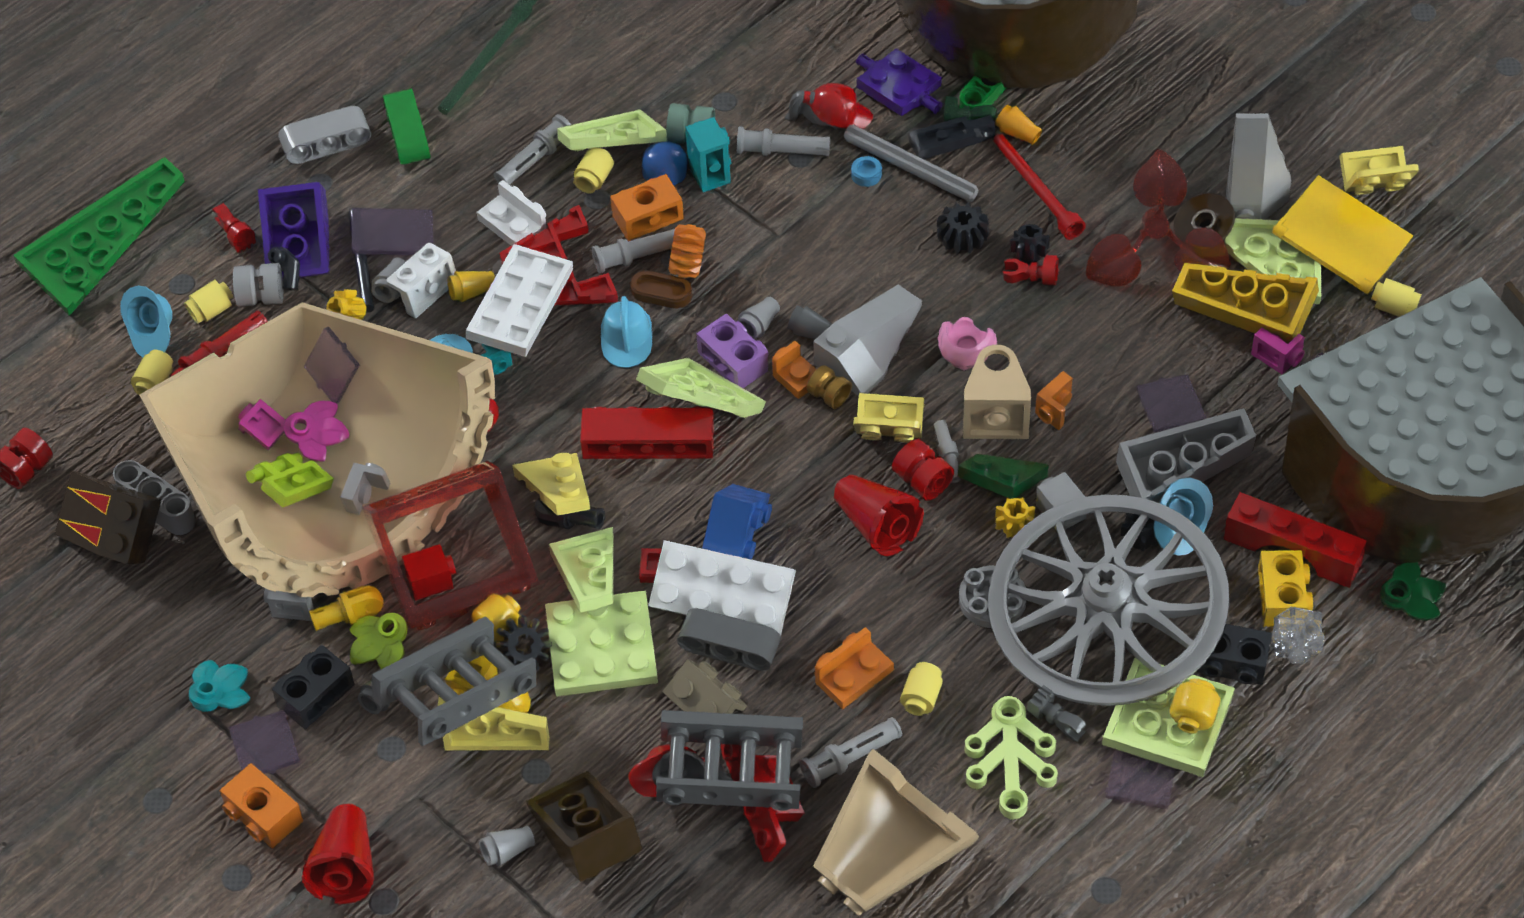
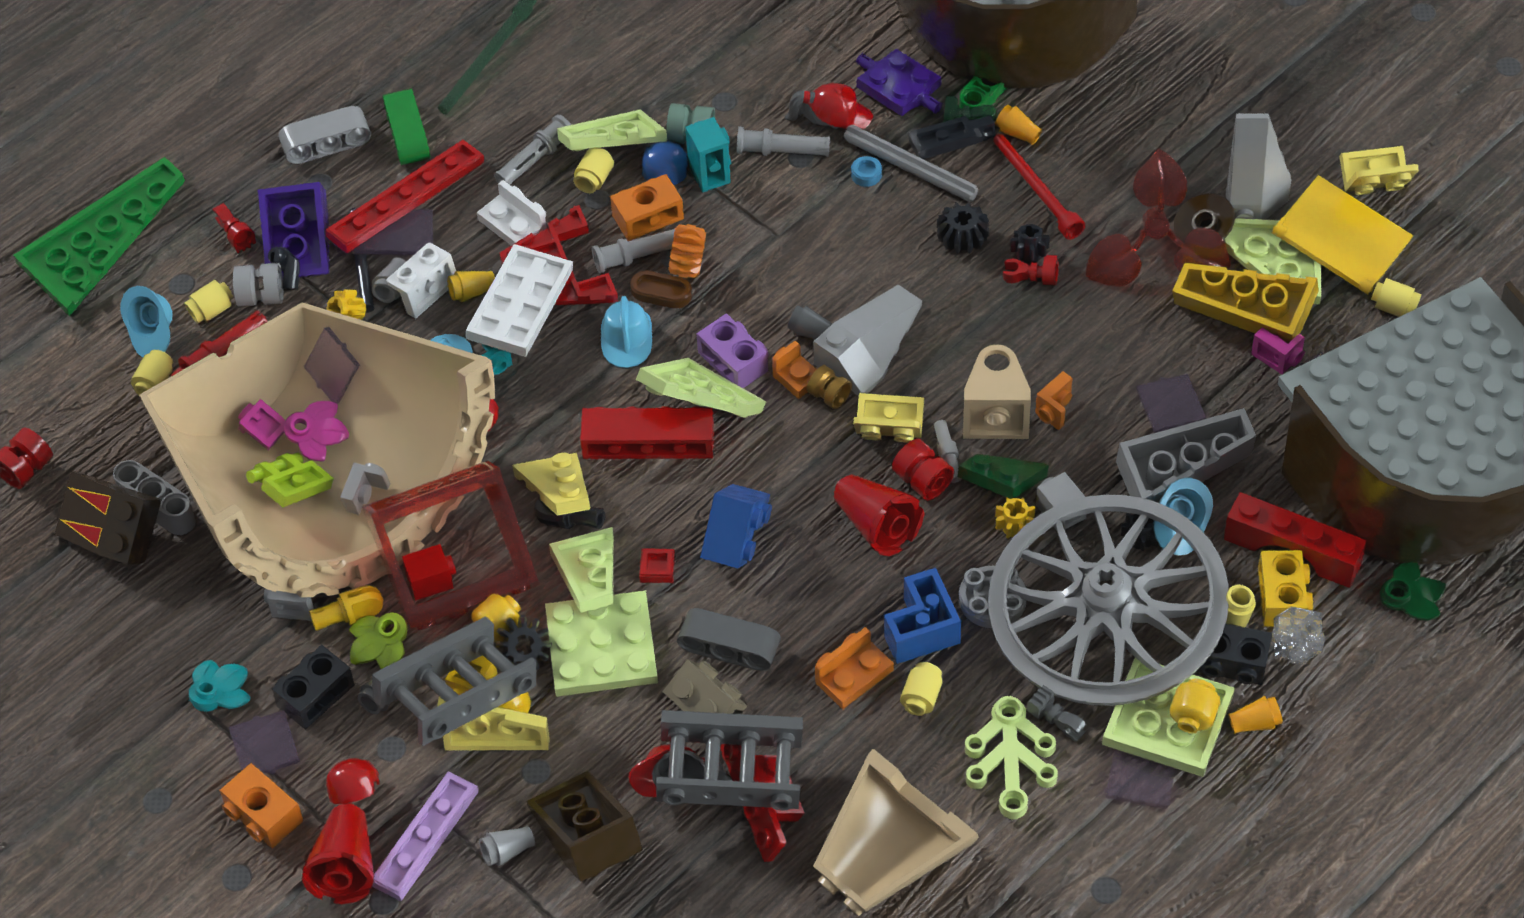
white plate [648,540,796,636] -> none
light grey cone [737,297,780,339] -> none
light grey pin [799,717,902,788] -> none
bright pink hair [938,317,997,371] -> none
none -> red tile [325,139,484,253]
none -> red hair [326,758,380,804]
none -> lavender tile [372,771,479,901]
none -> blue brick [884,568,961,664]
none -> light yellow brick [1226,585,1256,627]
none -> light orange cone [1228,696,1283,734]

